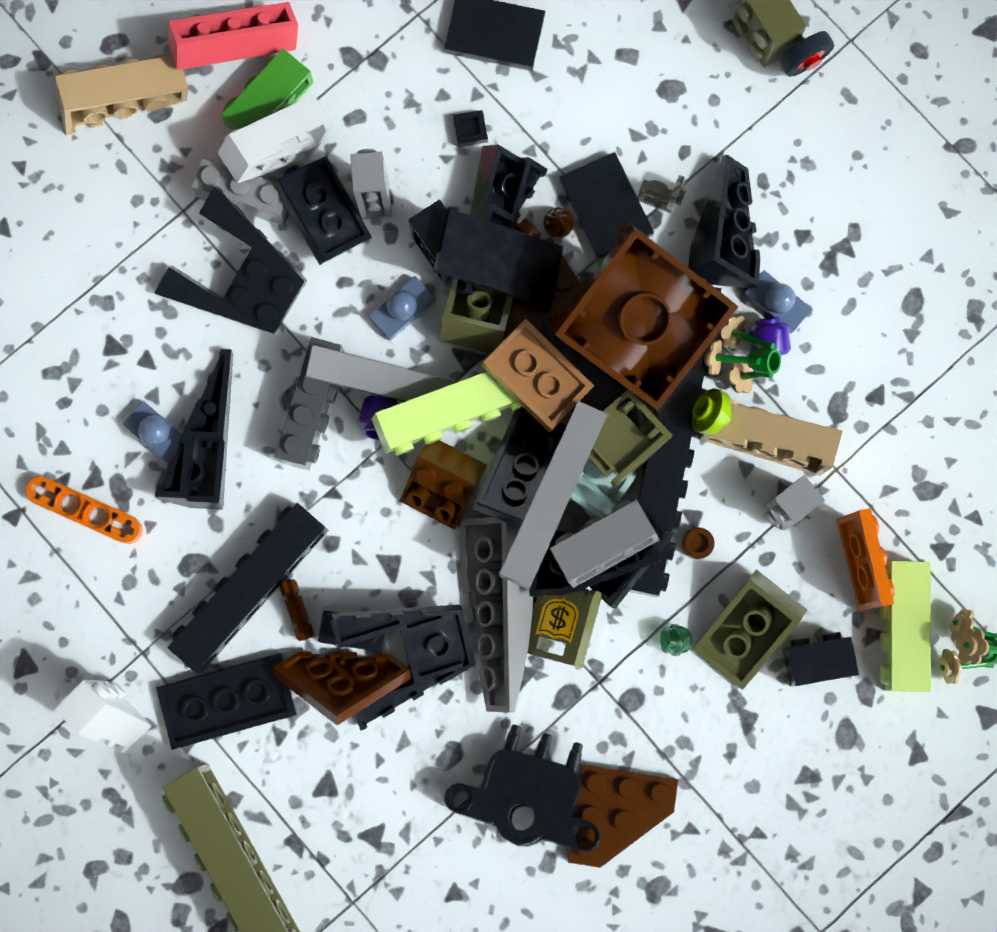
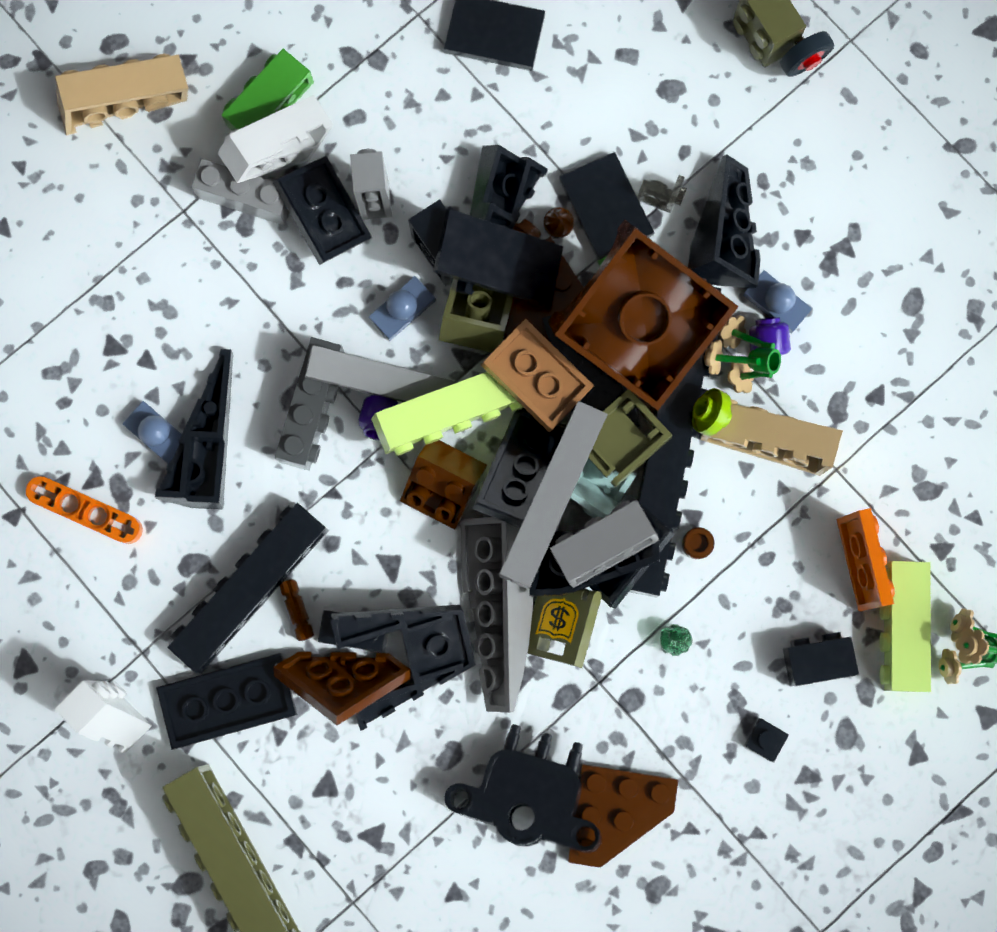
black wing [154,186,308,334] -> none
coral brick [168,2,298,70] -> none
black tile [453,110,488,147] -> none
olive slope [692,569,807,690] -> none
light grey brick [764,475,825,530] -> none
none -> black plate [744,718,789,763]

